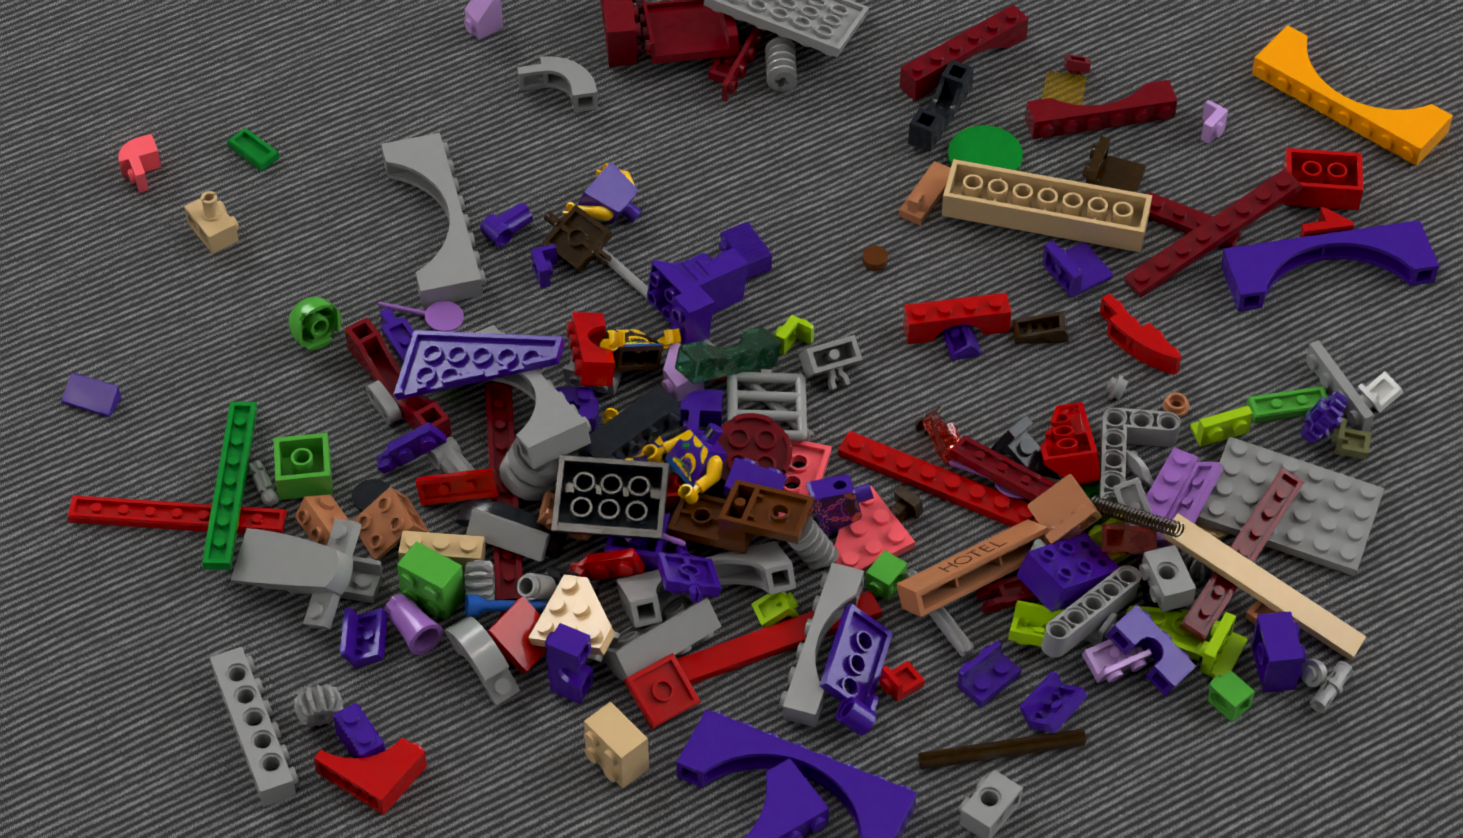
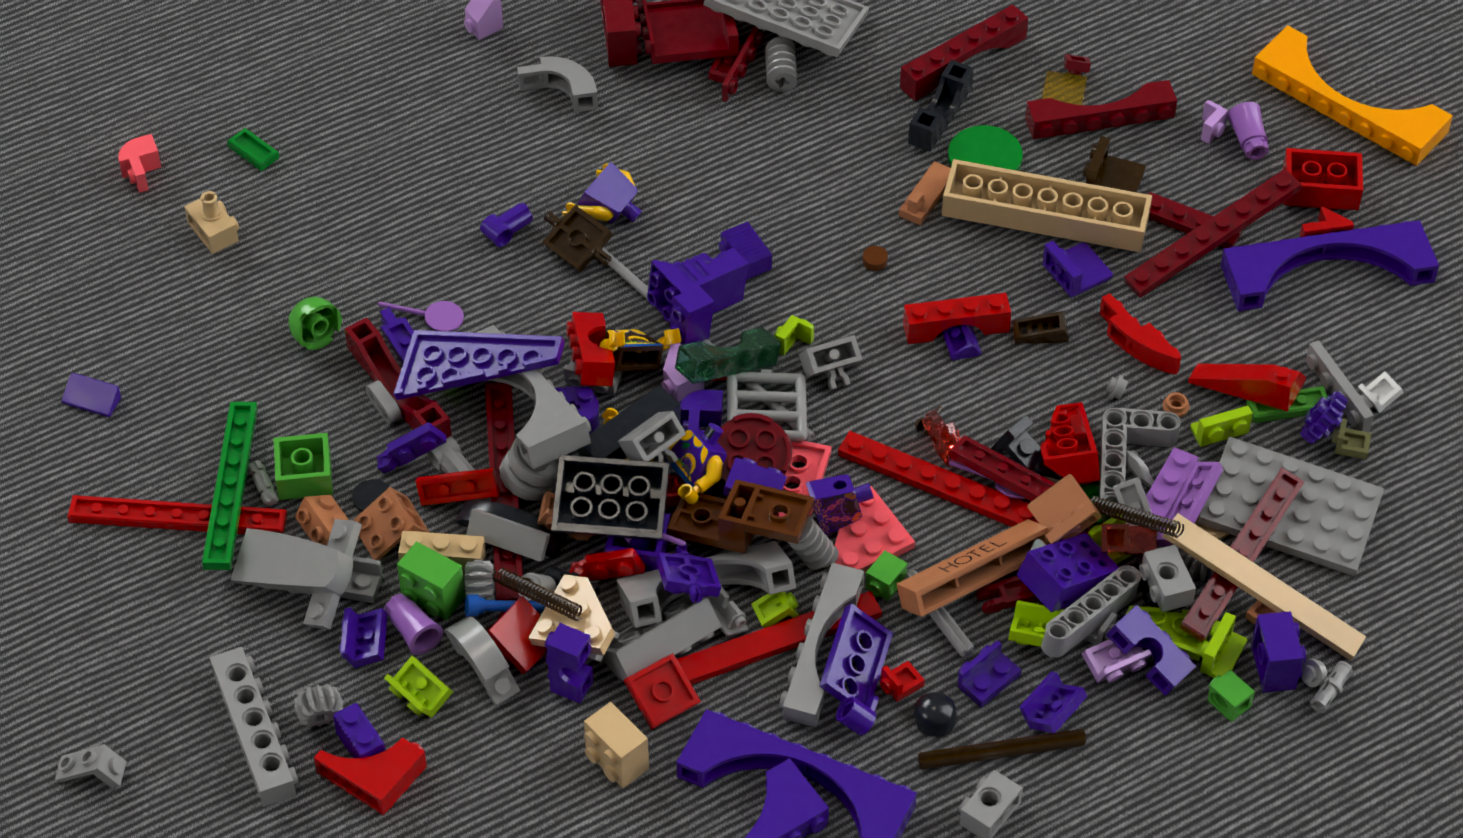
light grey arch [381,133,486,308] -> none
dark purple bracket [531,244,558,288] -> none
dark brown tile [892,485,923,522] -> none
none -> light grey bracket [55,744,127,788]
none -> lime bracket [384,656,454,718]
none -> dark brown piece [493,568,582,621]
none -> light grey brick [618,411,686,463]
none -> light grey hinge [708,584,749,636]
none -> black hair [914,692,957,736]
none -> red wedge [1188,363,1306,412]
none -> medium lavender plant [1227,102,1269,160]

